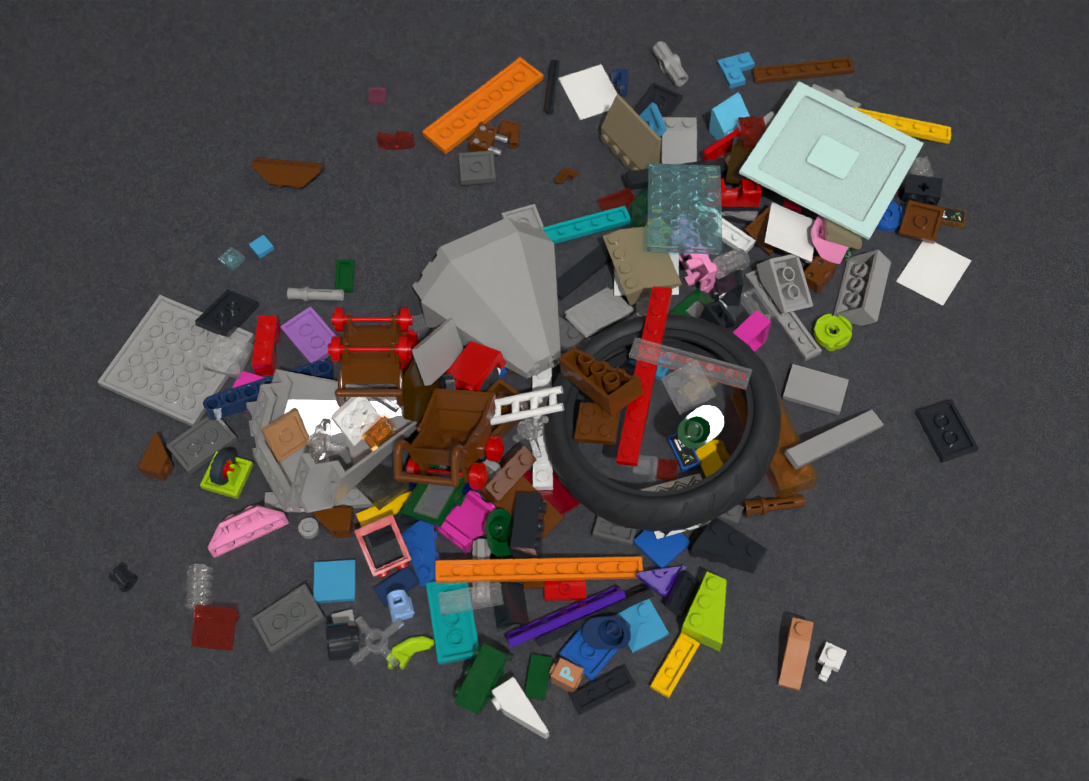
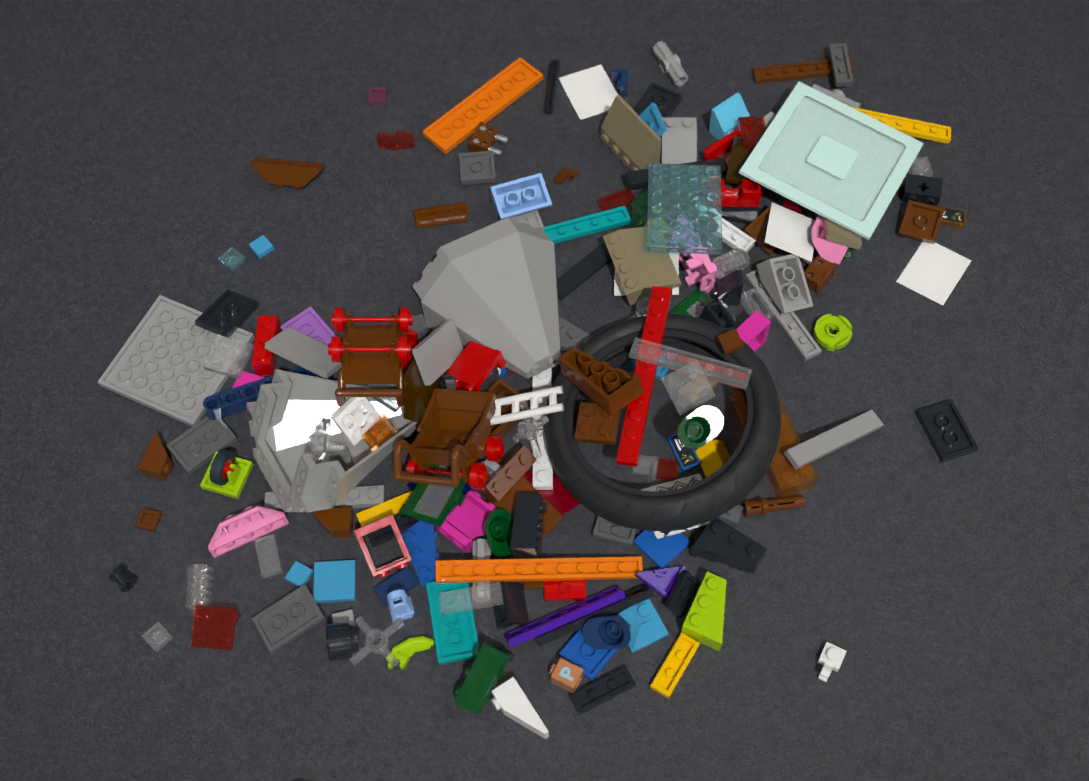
medium nougat tile [261,409,311,463] -> none
light grey pin [287,287,344,301] -> none
light grey tile [298,517,320,539] -> none
dark green tile [334,259,355,293] -> none
clear smoke plate [355,465,410,510] -> none
reddish brown piece [499,120,520,149] -> none
dark green tile [525,654,552,701] -> none
light grey window [564,287,635,339] -> none
dark azure plate [717,52,755,89] -> none
nougat slope [778,617,814,691] -> none
light grey tile [782,364,849,415] -> none
light grey slope [834,250,891,326] -> none
blue tile [876,200,905,232] -> none
none -> reddish brown tile [135,508,162,533]
none -> clear plate [142,621,173,652]
none -> clear tile [254,534,283,579]
none -> light grey tile [265,327,341,379]
none -> dark azure tile [285,561,314,587]
none -> reddish brown plate [414,202,469,228]
none -> light blue slope [490,173,552,220]
none -> reddish brown tile [717,329,744,355]
none -> dark grey plate [828,43,854,87]

